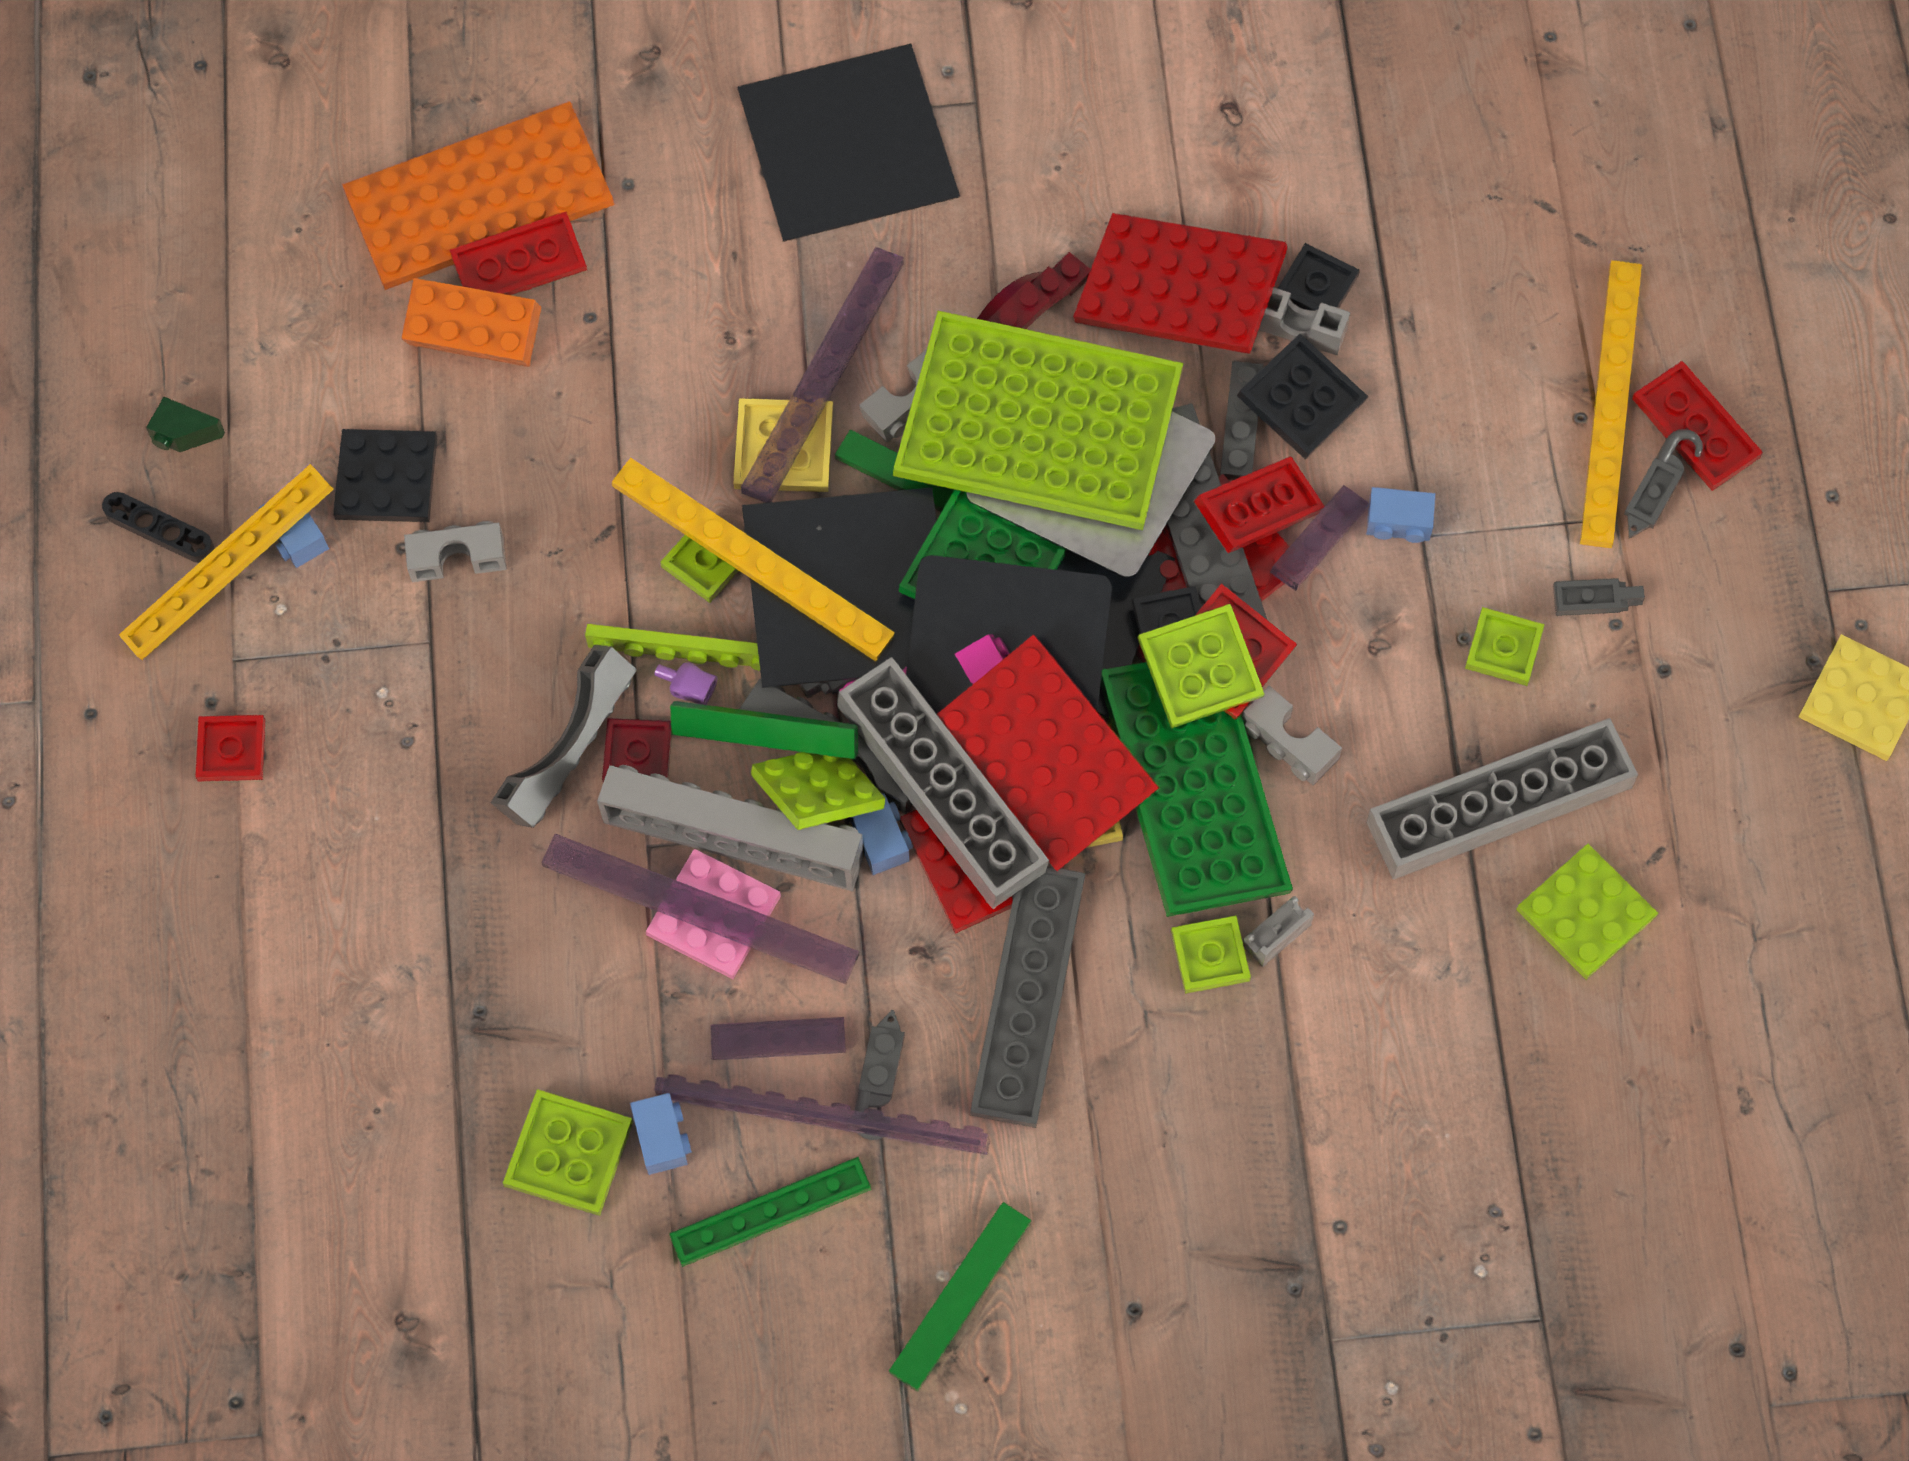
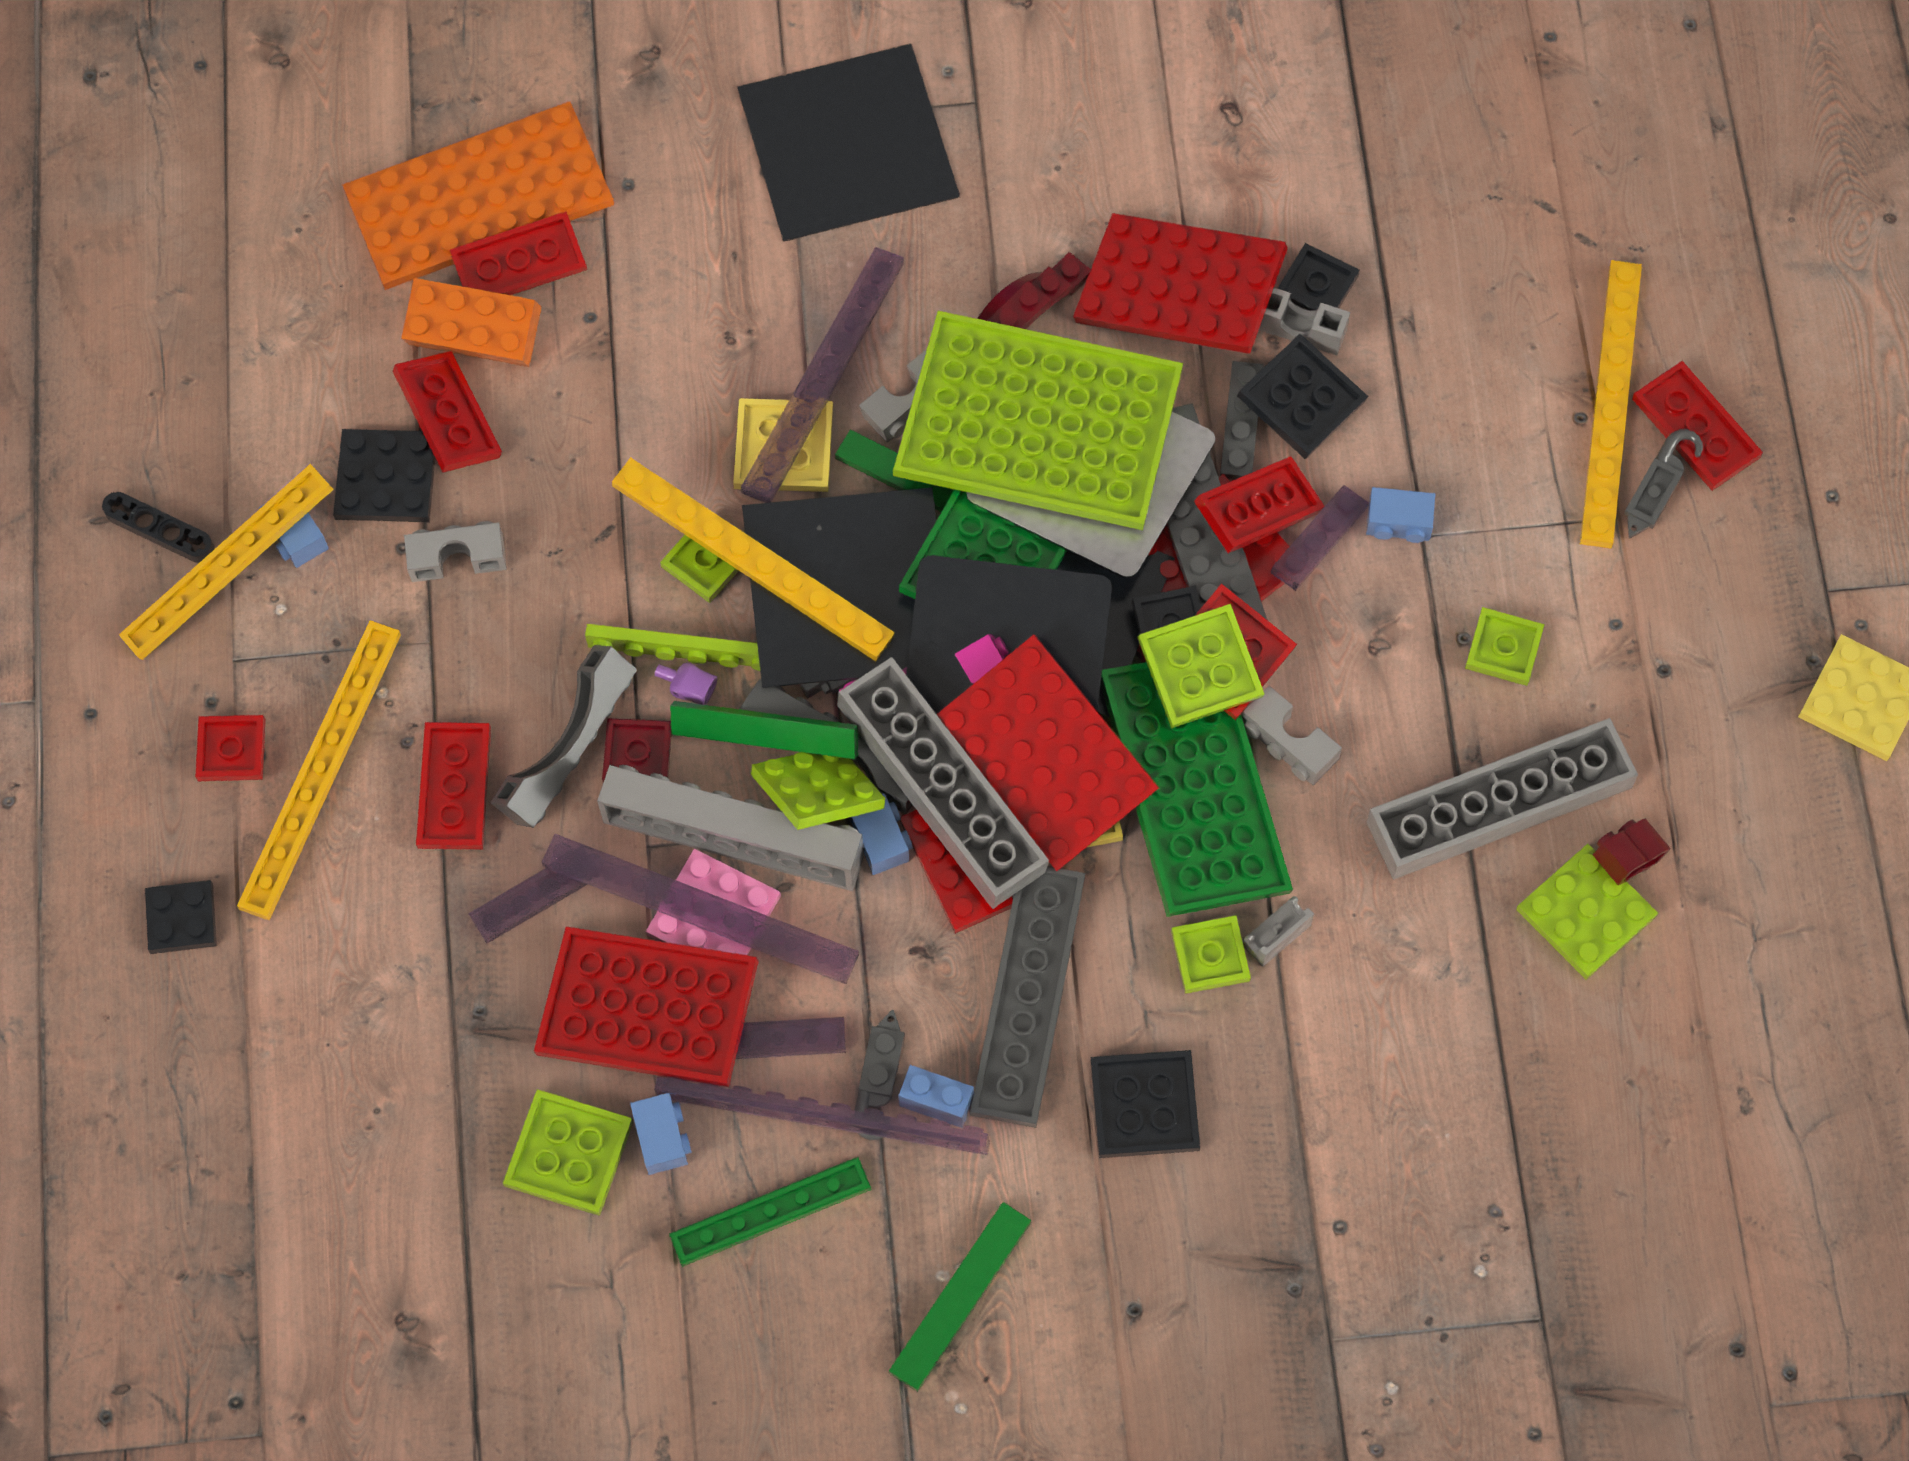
dark green slope [146,397,225,452] -> none
dark grey hinge [1553,578,1645,616] -> none
none -> black plate [145,880,217,954]
none -> yellow plate [237,620,401,920]
none -> red plate [393,351,502,473]
none -> red plate [416,722,491,850]
none -> plate [468,847,600,944]
none -> red plate [534,926,759,1087]
none -> medium blue brick [899,1065,974,1128]
none -> black plate [1090,1050,1201,1158]
none -> dark red brick [1593,818,1671,885]

